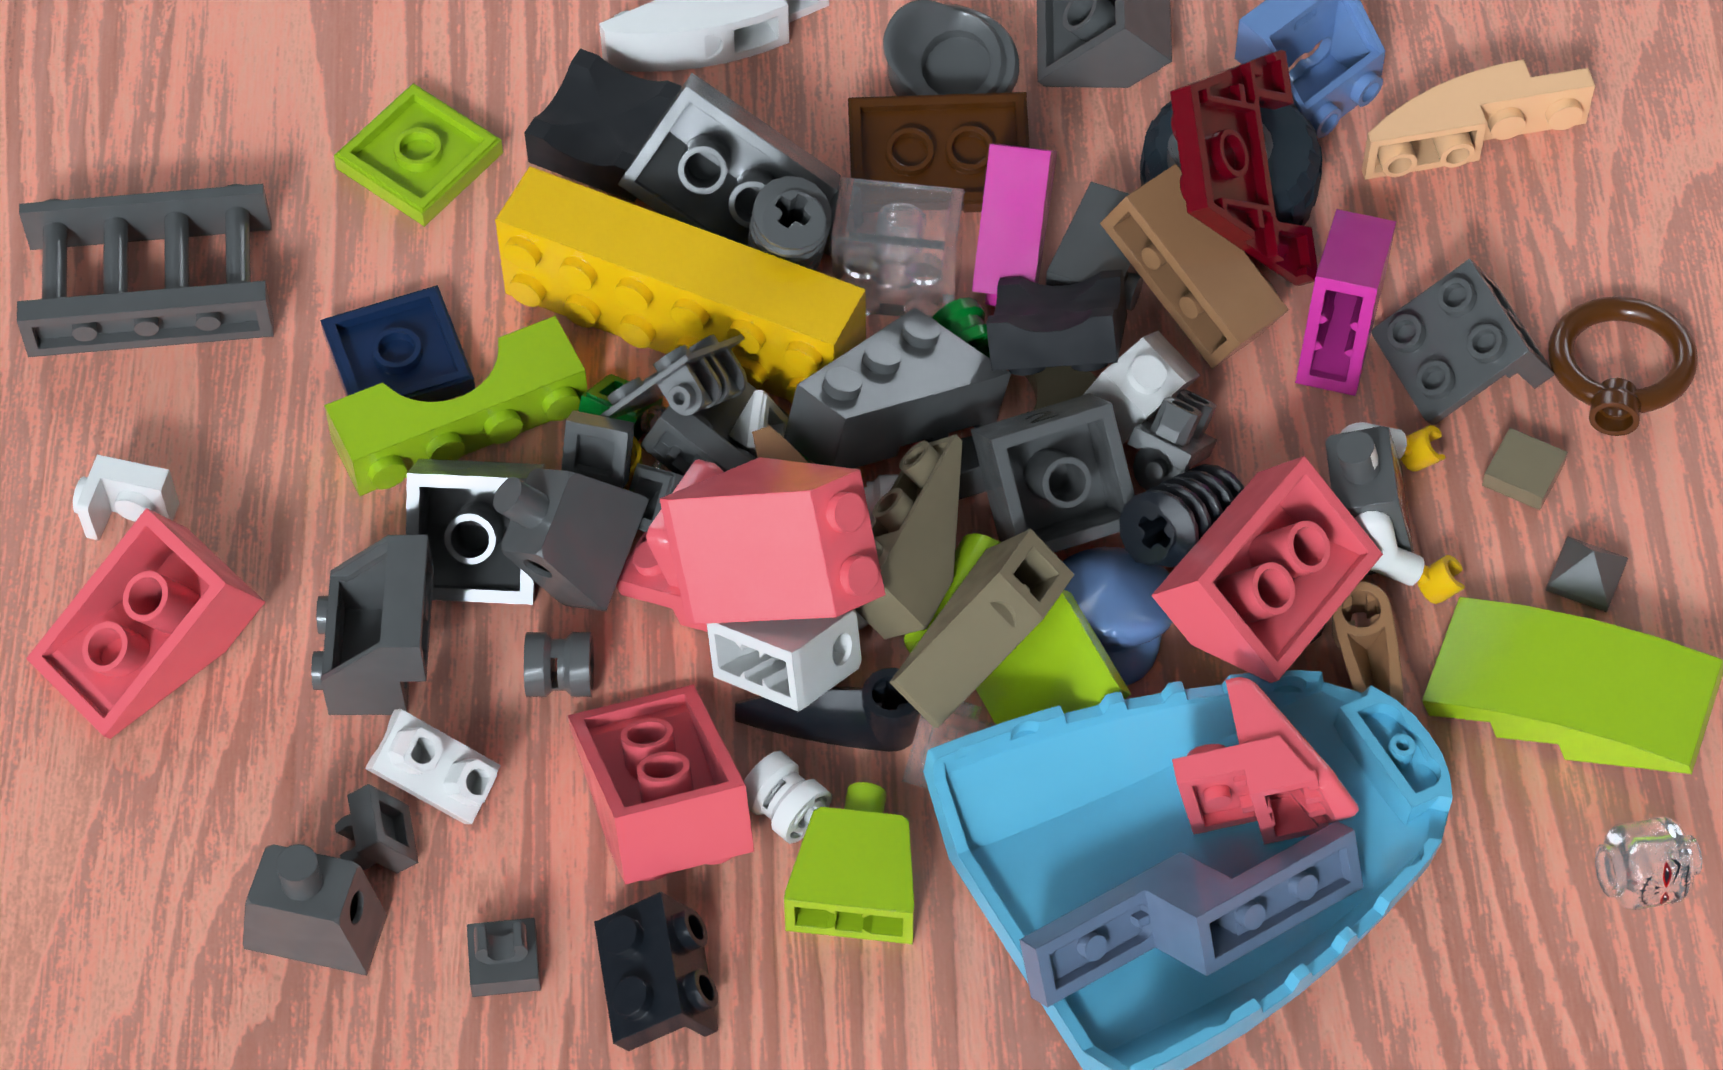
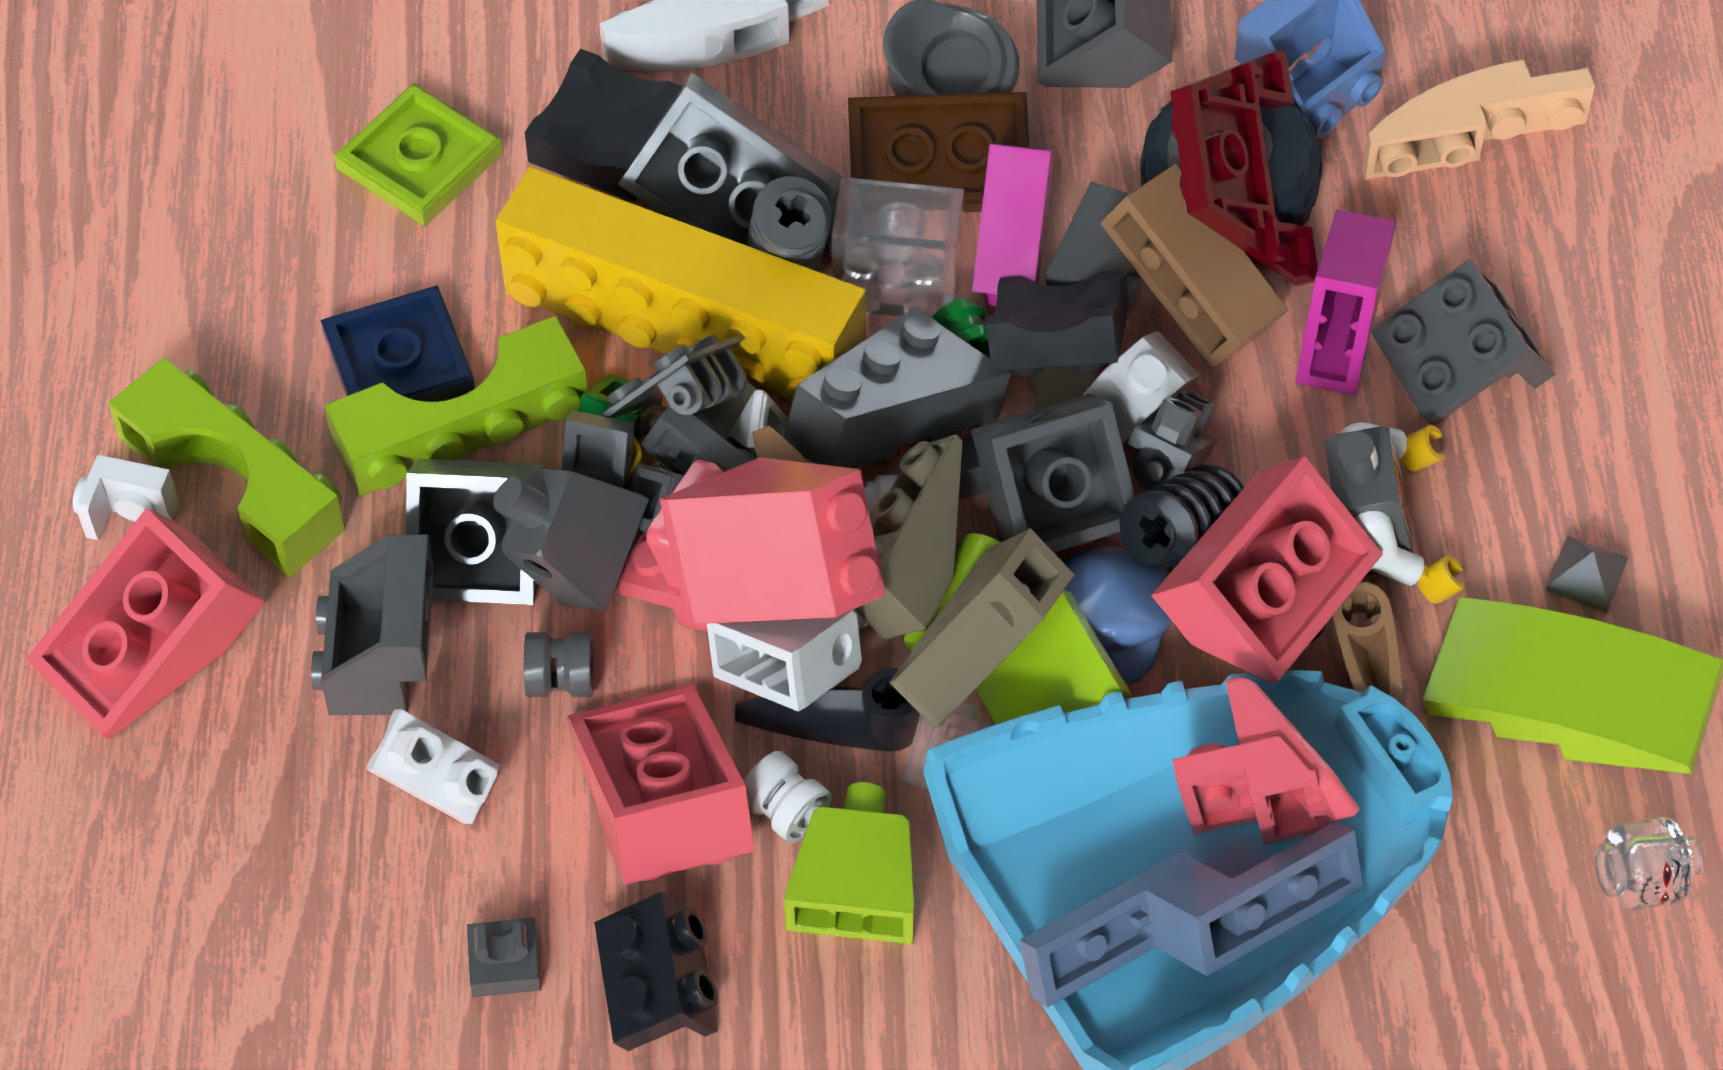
dark grey fence [17,184,274,357] -> none
dark grey torso [243,844,387,976] -> none
dark grey tile [335,784,419,873] -> none
dark tan tile [1482,428,1568,510] -> none
reddish brown piece [1548,297,1698,436] -> none
none -> lime arch [108,357,345,578]

